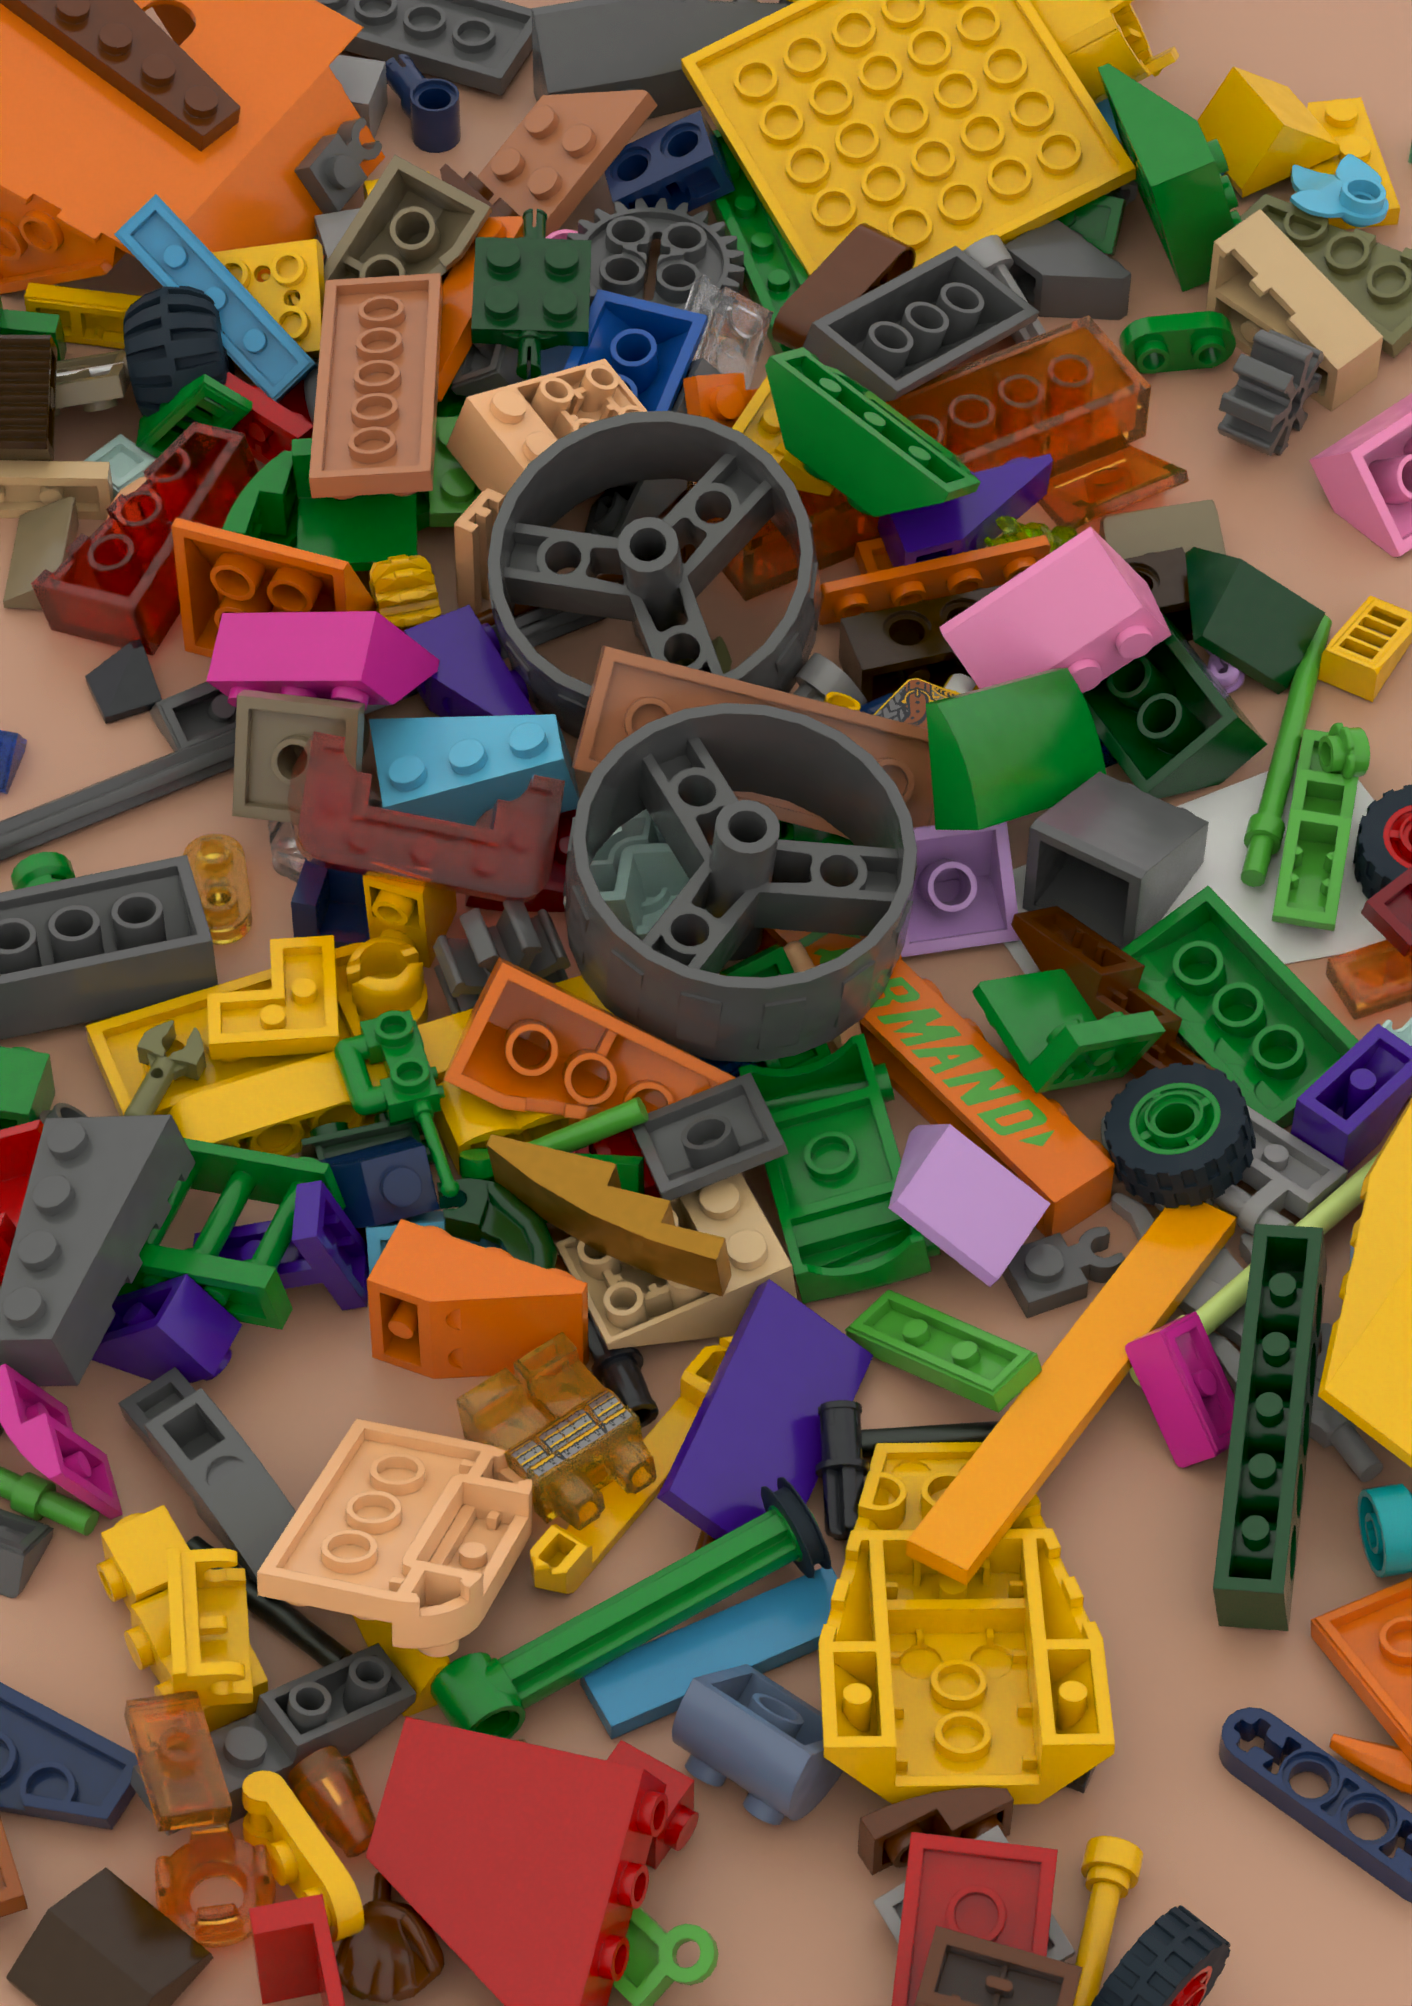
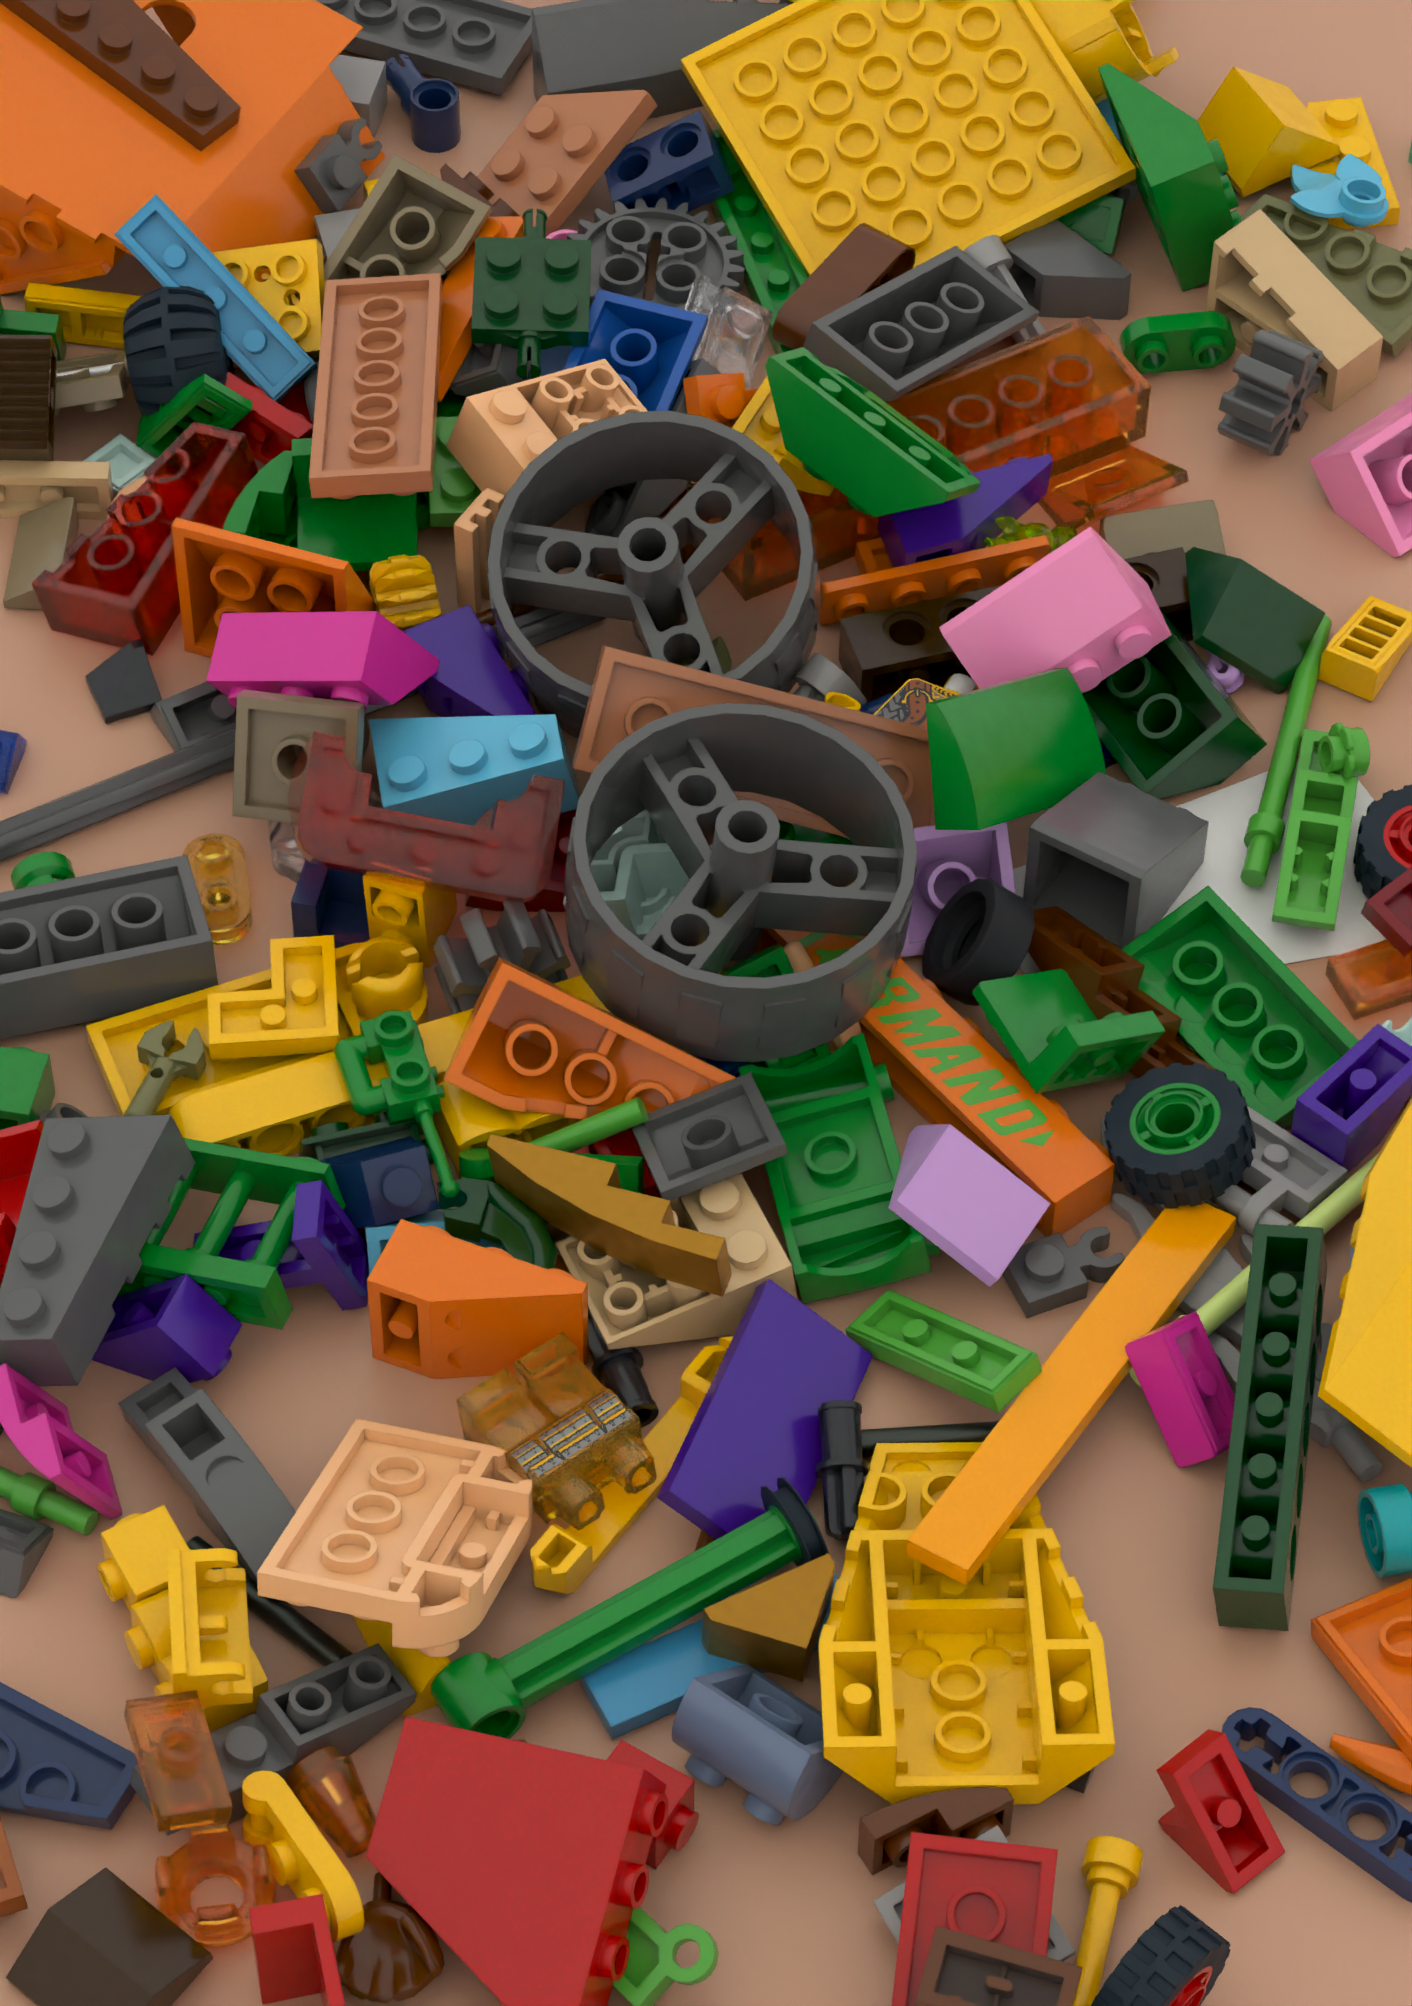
none -> pearl gold slope [701,1553,835,1682]
none -> black tyre [922,878,1035,1006]
none -> red slope [1156,1729,1285,1894]

